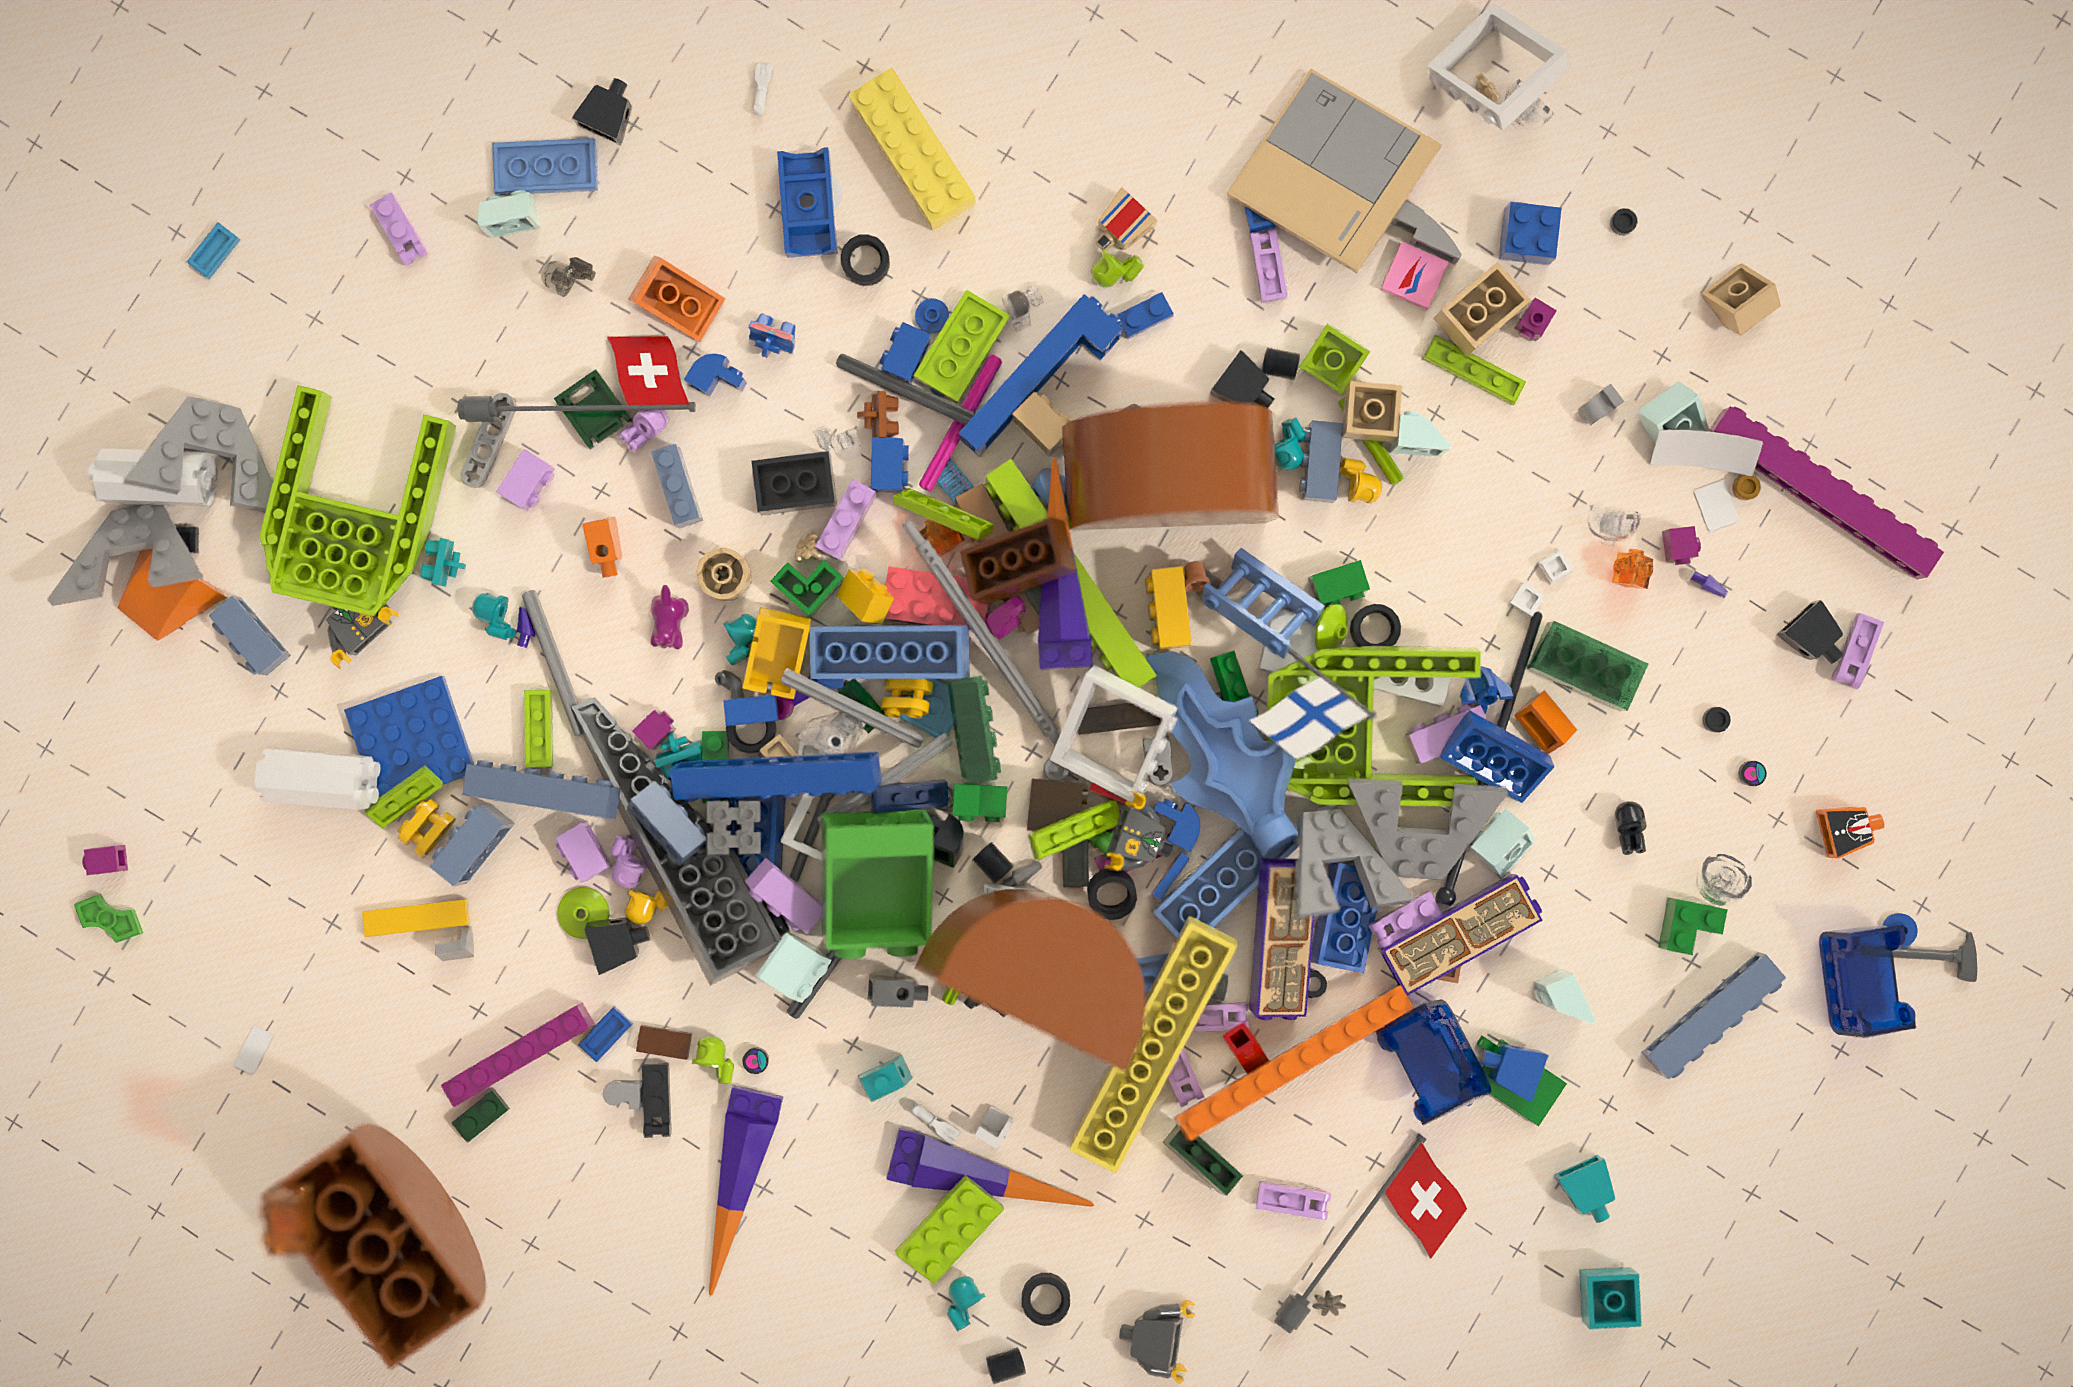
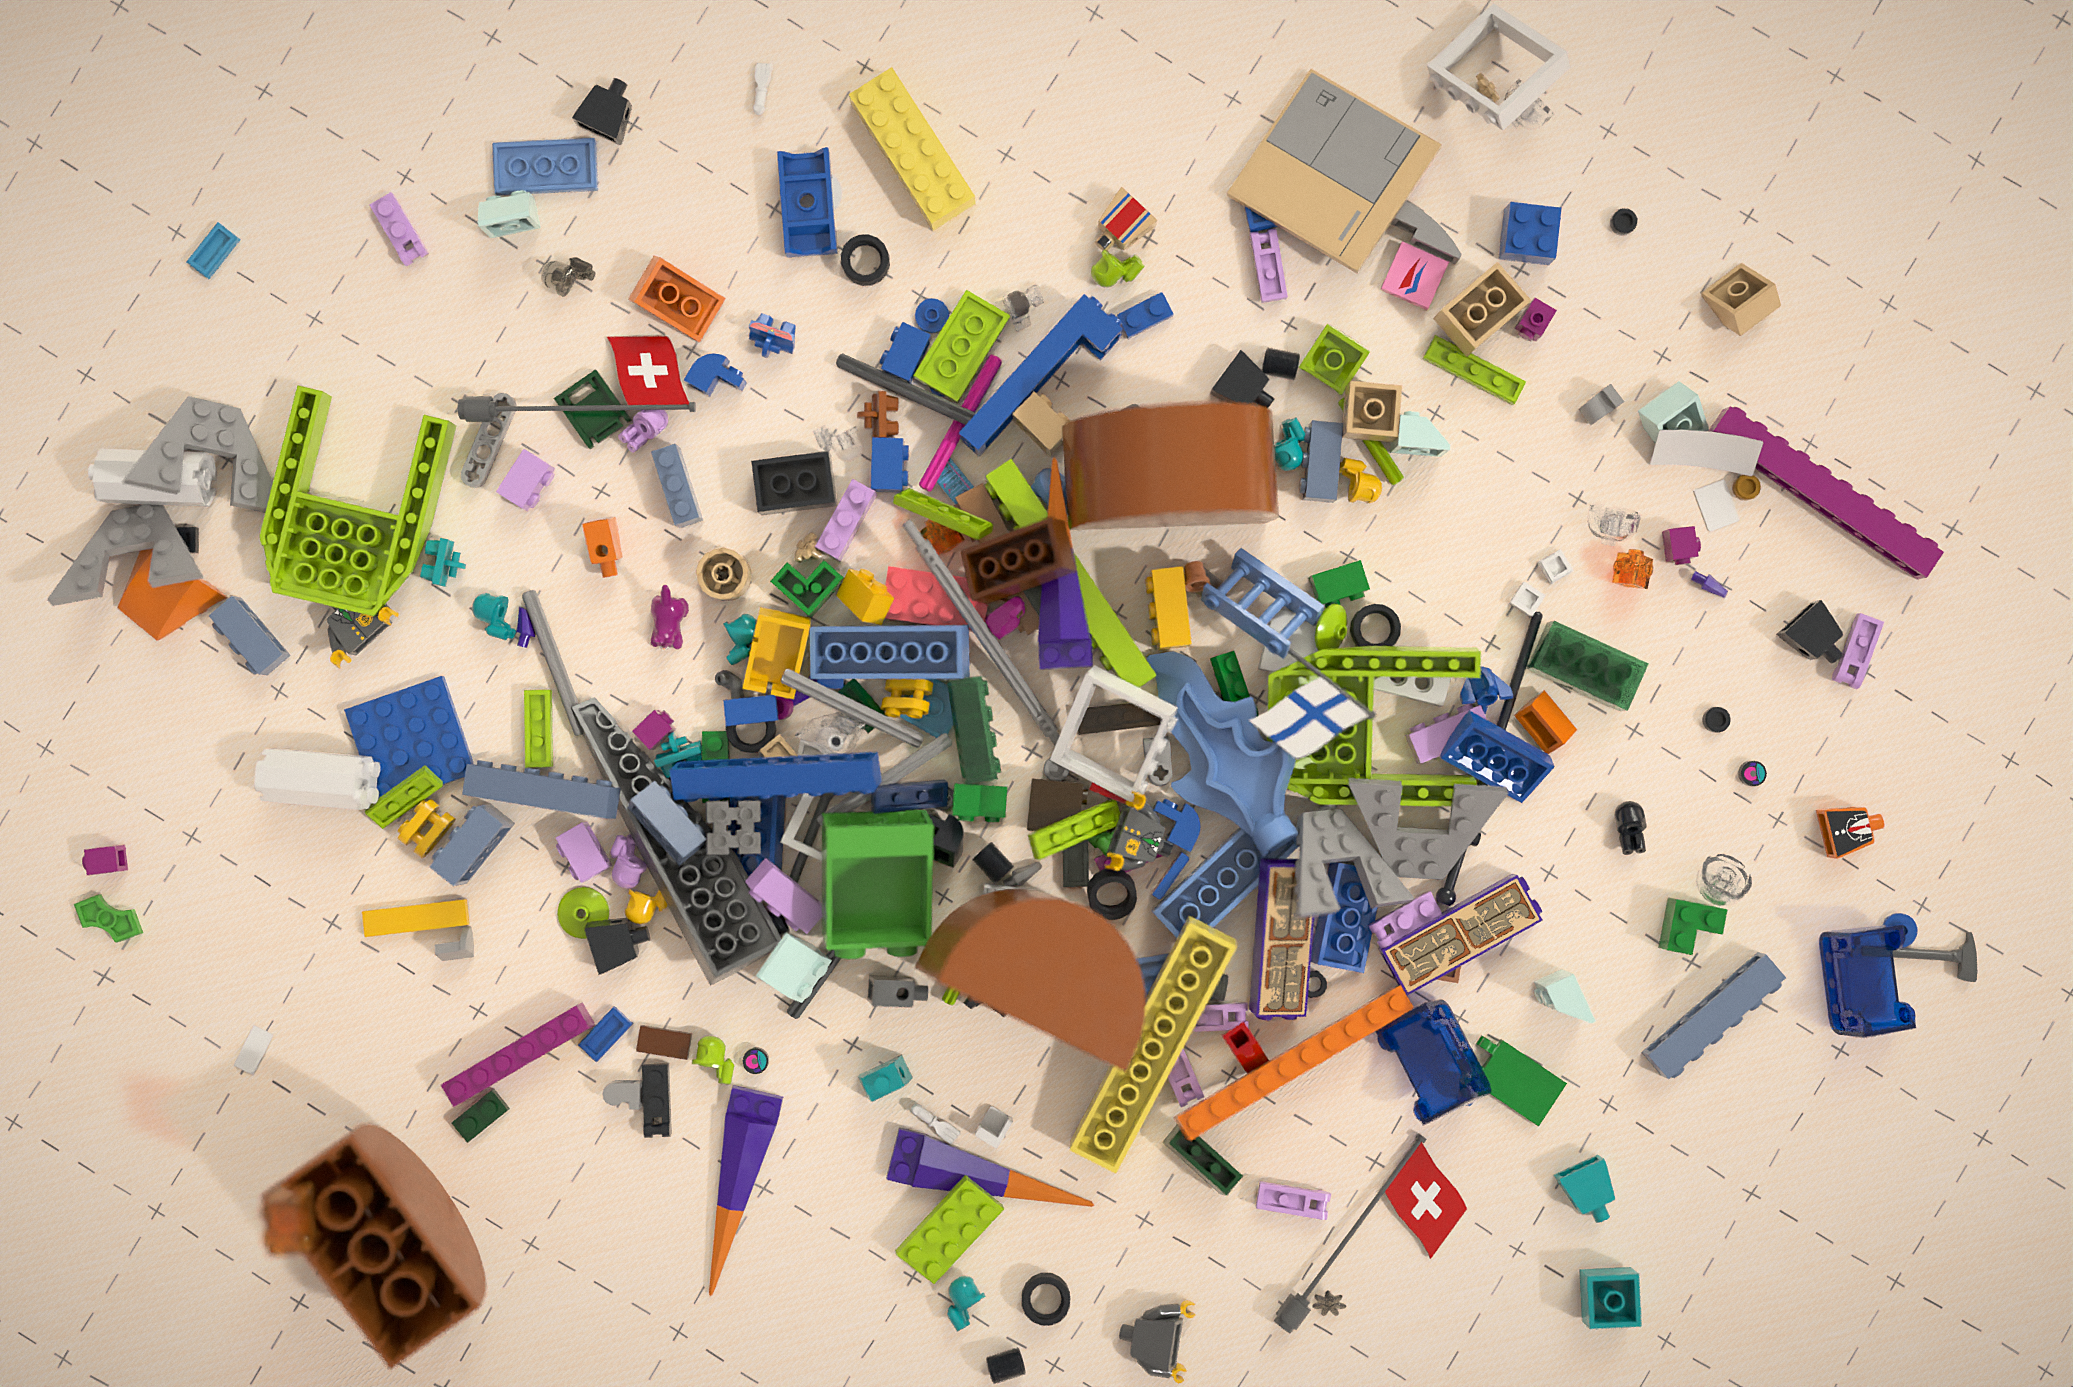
light aqua slope [1471,808,1536,879] -> none
blue torso [1480,1044,1549,1102] -> none

